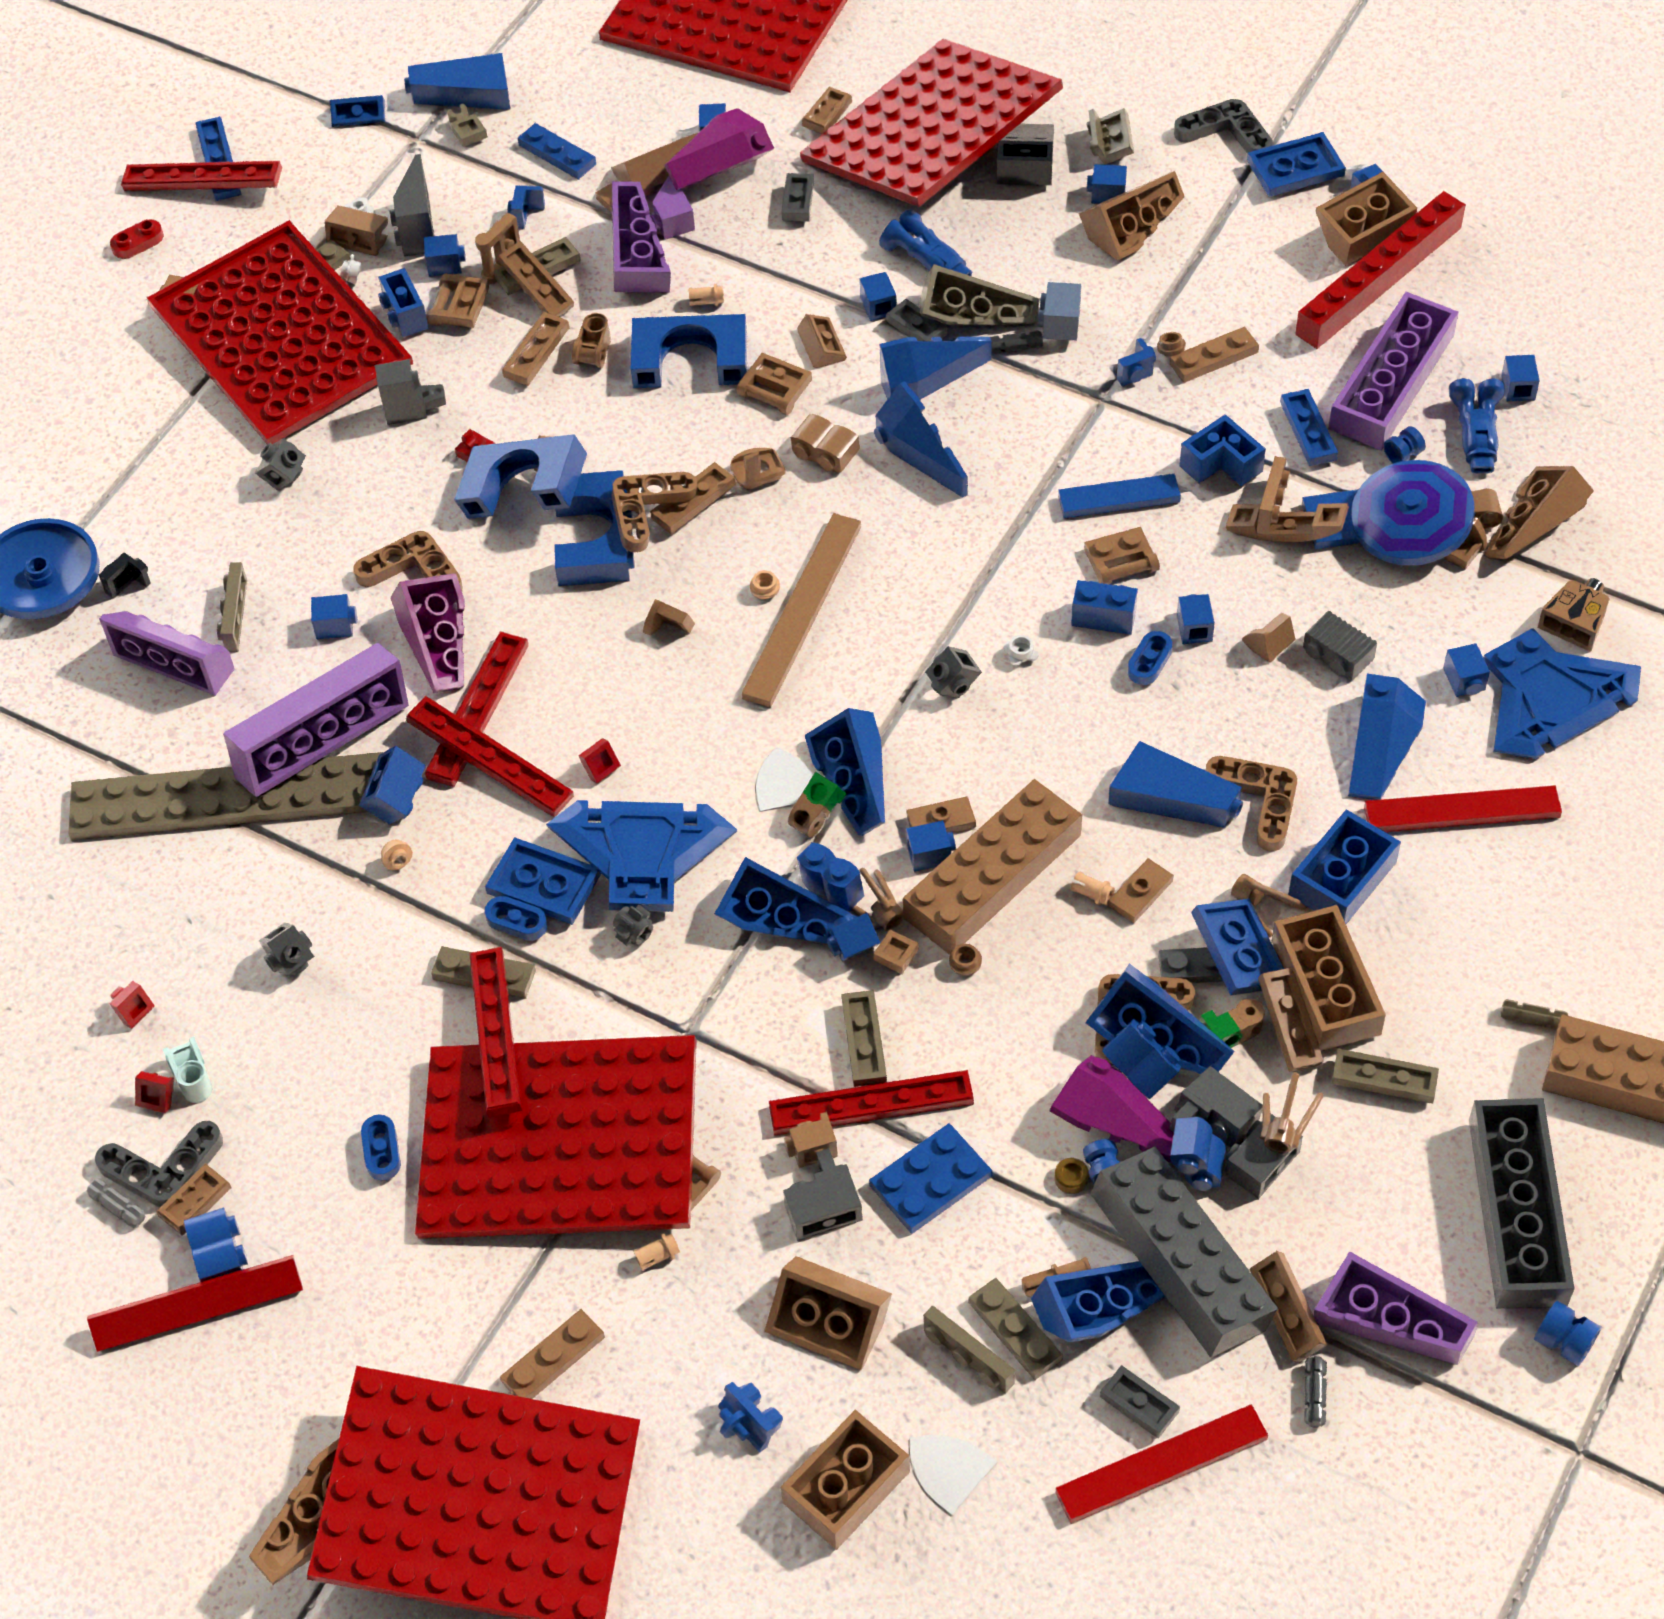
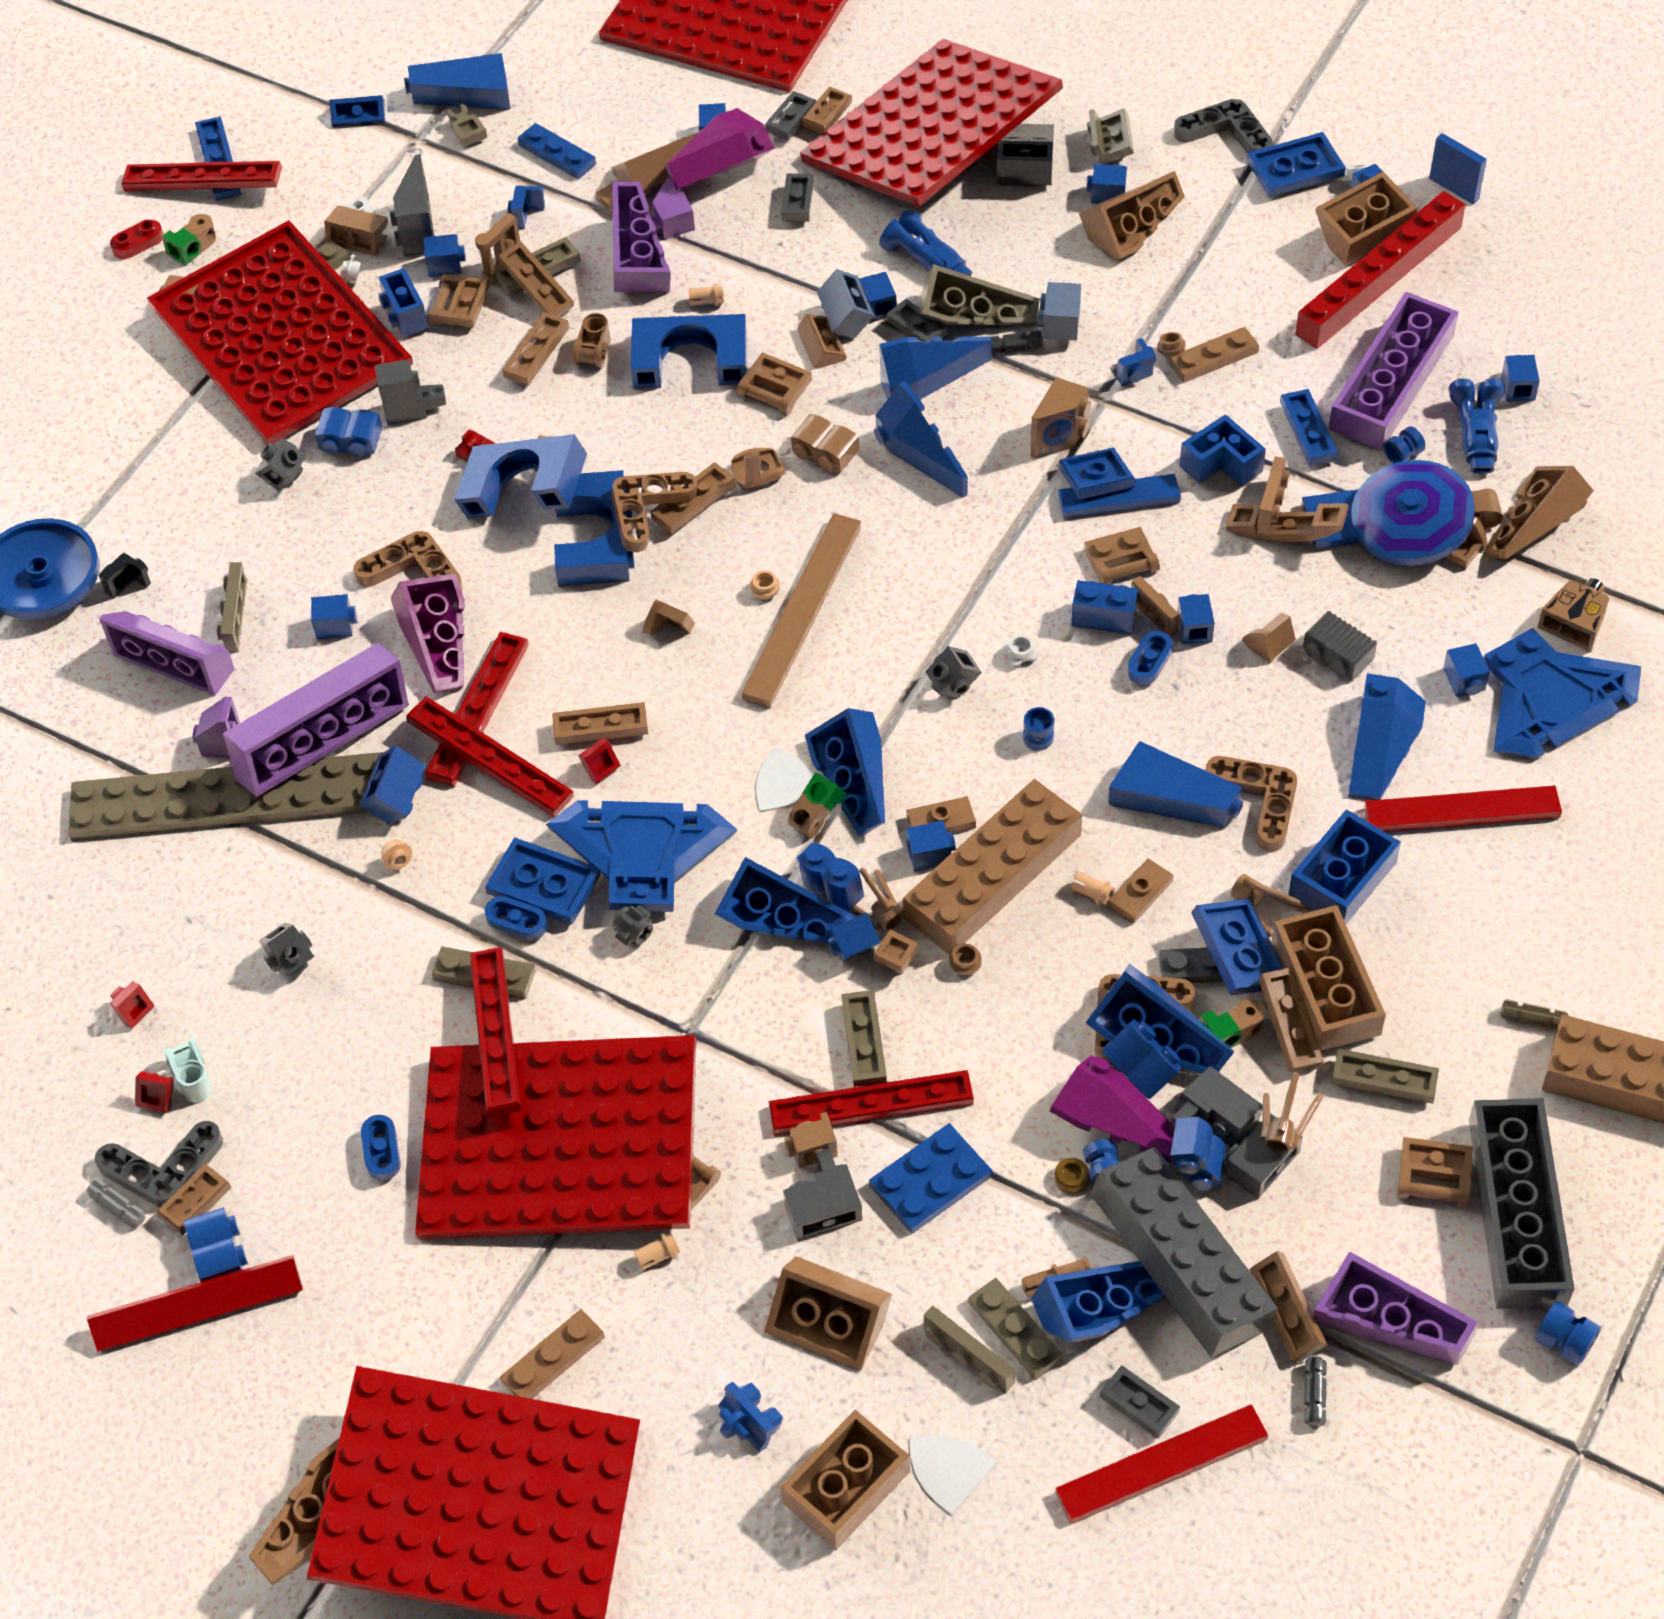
none -> leg [162,214,216,266]
none -> medium lavender slope [192,696,240,758]
none -> blue brick [315,407,383,456]
none -> medium nougat plate [552,702,648,745]
none -> dark grey plate [765,91,816,141]
none -> sand blue brick [817,269,874,339]
none -> blue wheel [1023,707,1055,750]
none -> medium nougat slope [1030,377,1091,458]
none -> blue tile [1059,447,1135,500]
none -> medium nougat plate [1131,576,1179,637]
none -> medium nougat plate [1397,1137,1473,1207]
none -> blue tile [1429,133,1487,205]

